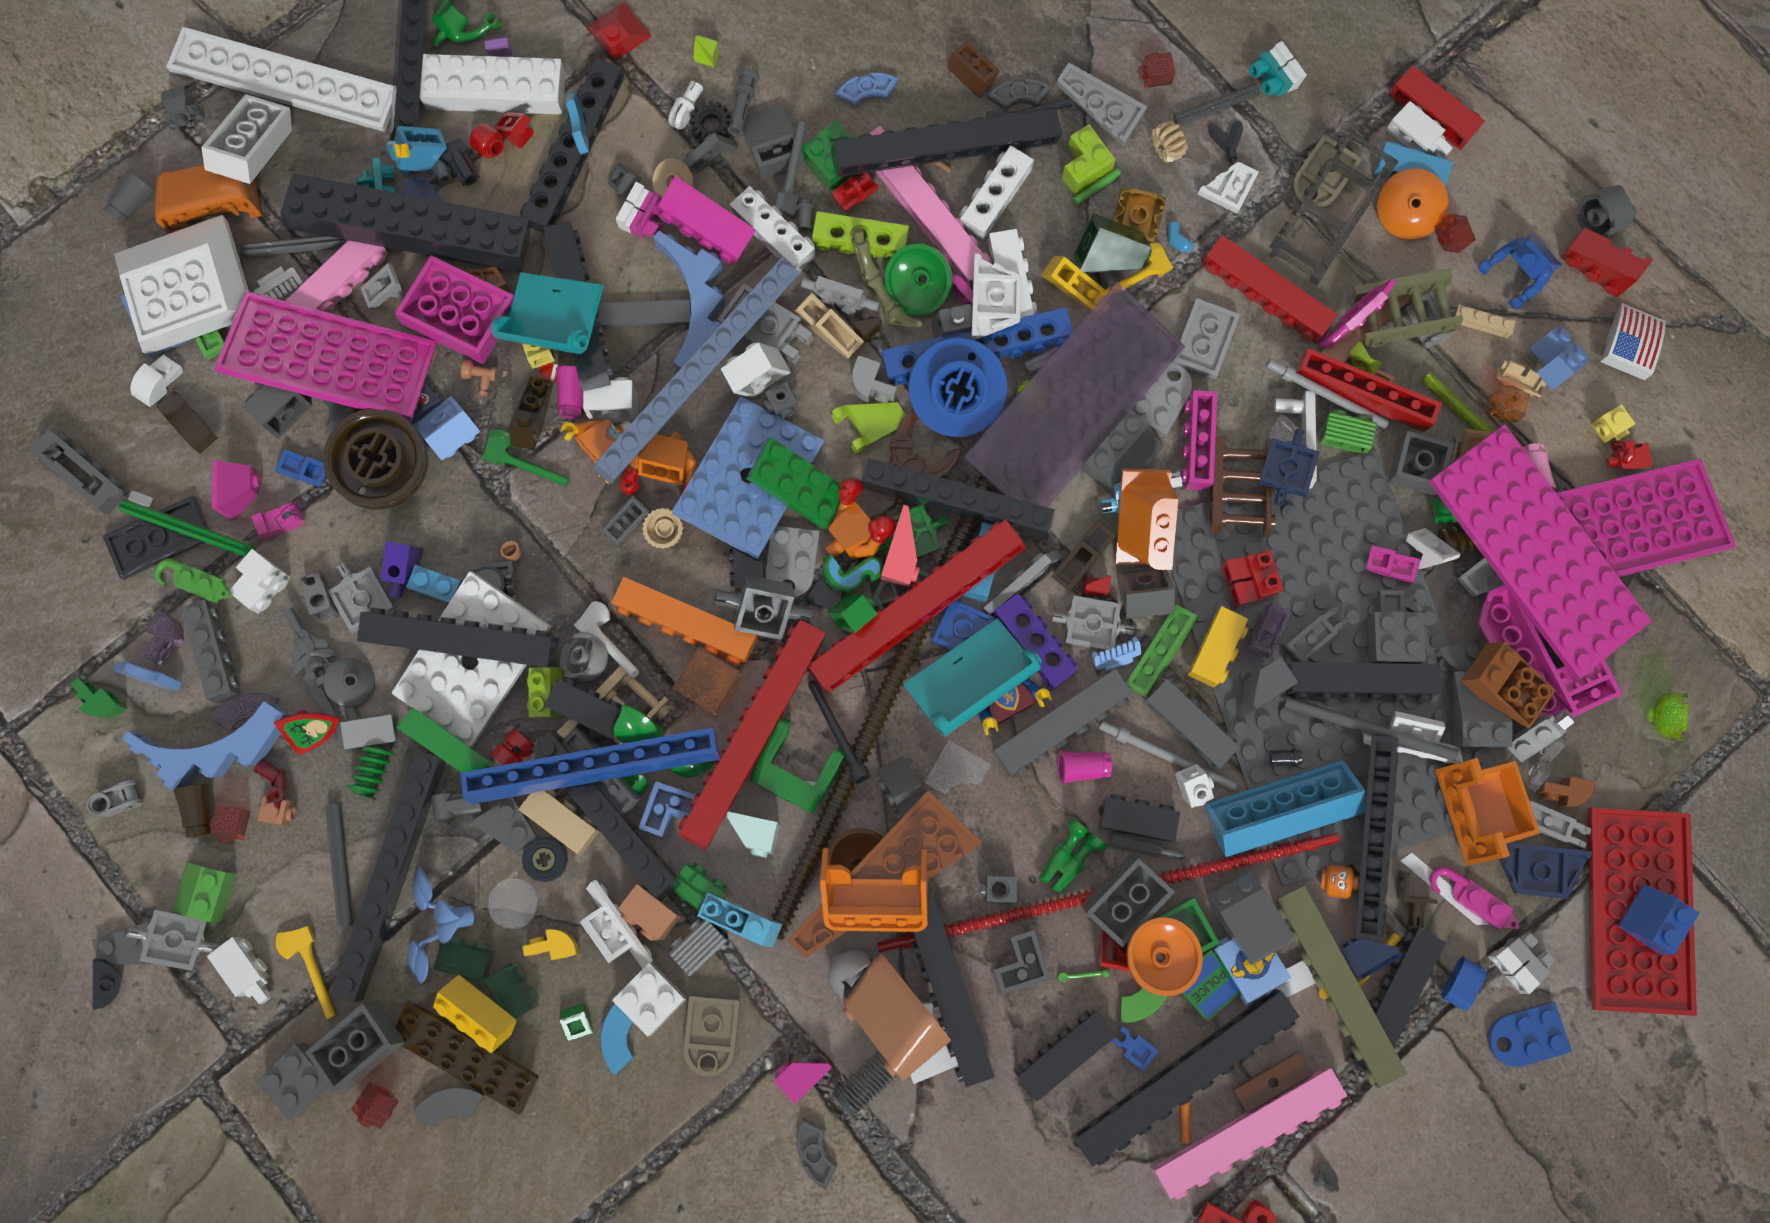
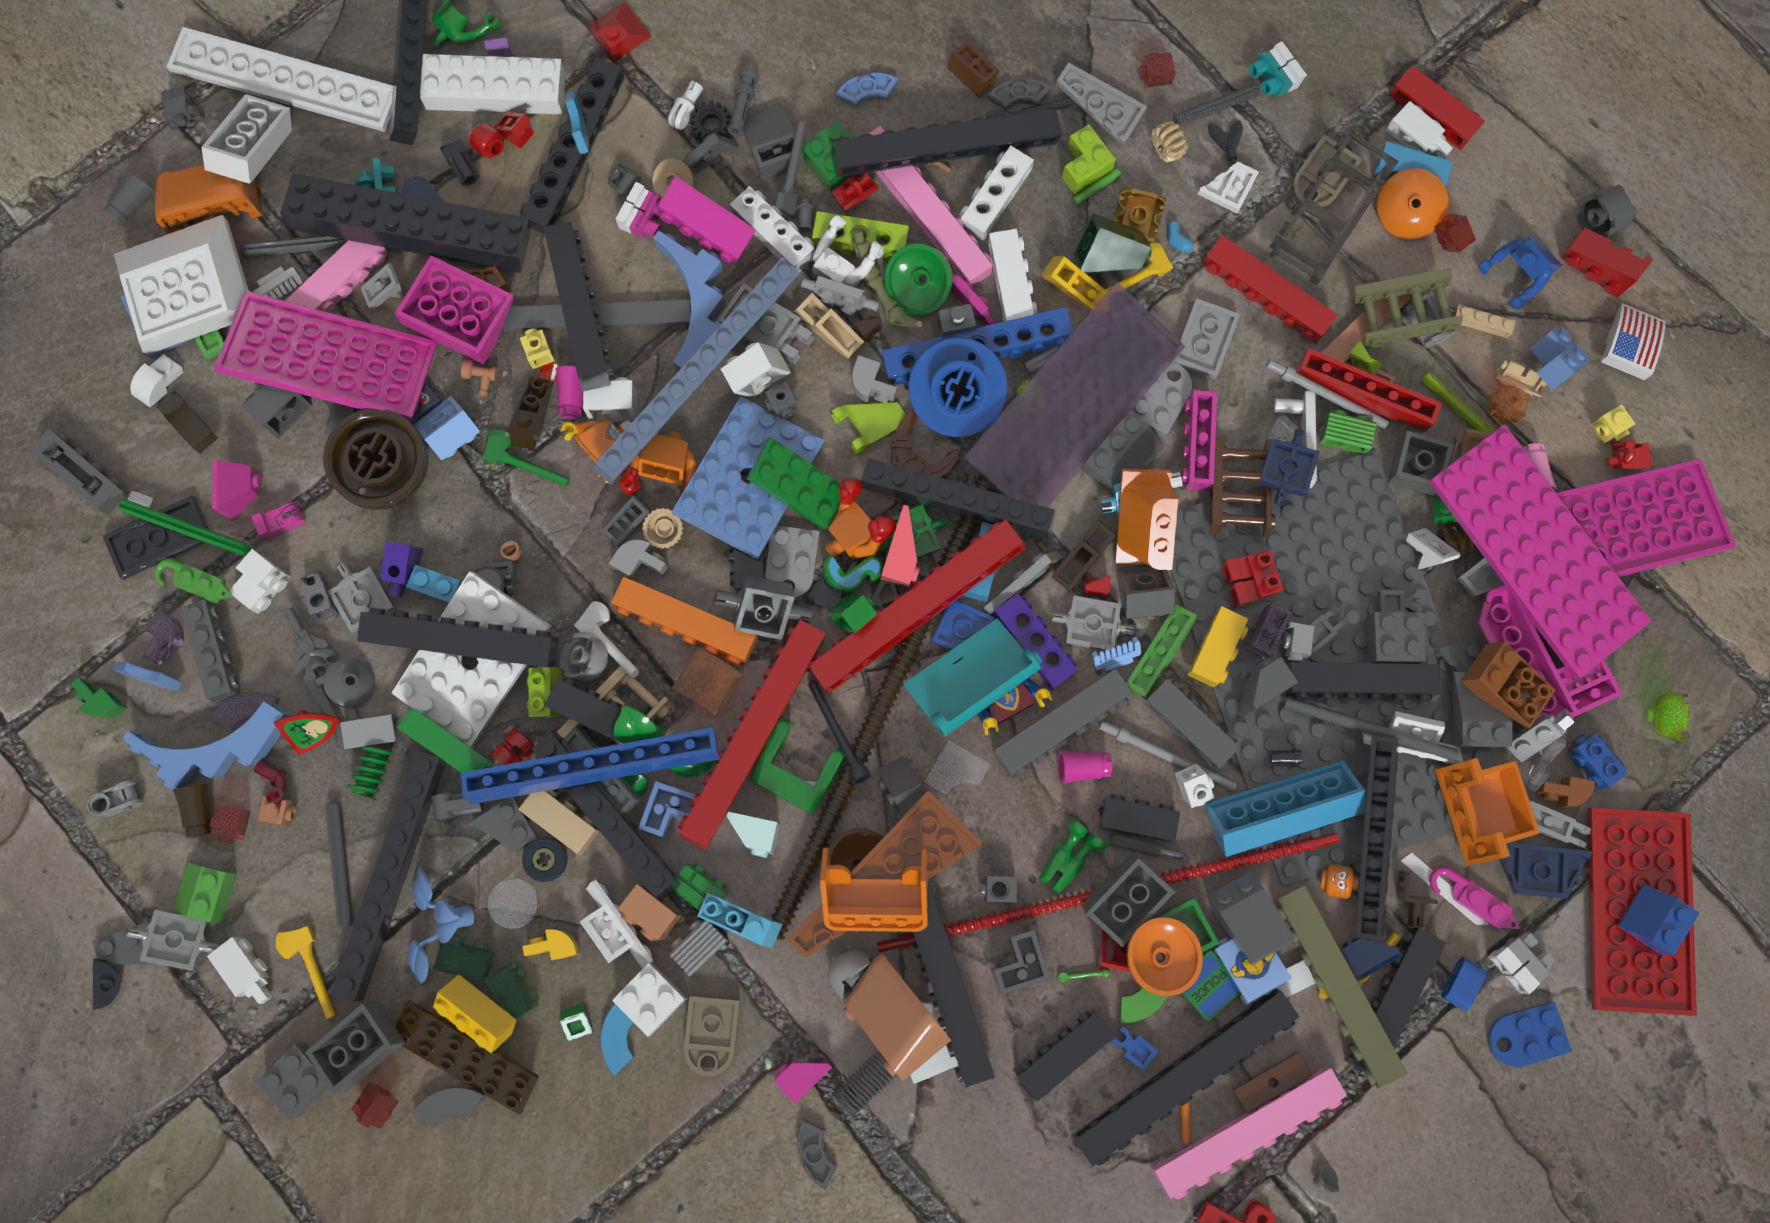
blue slope [275,449,326,488] -> none
dark azure torso [386,126,452,184] -> none
teal door [491,272,604,354] -> none
lime slope [693,35,720,67] -> none
white wing [971,254,1021,340] -> none
dark pink plate [1319,278,1396,349] -> none
dark pink slope [1366,546,1420,584] -> none
none -> light grey brick [609,540,668,580]
none -> white torso [812,216,884,288]
none -> light grey brick [1283,622,1315,661]
none -> blue brick [1568,733,1628,790]

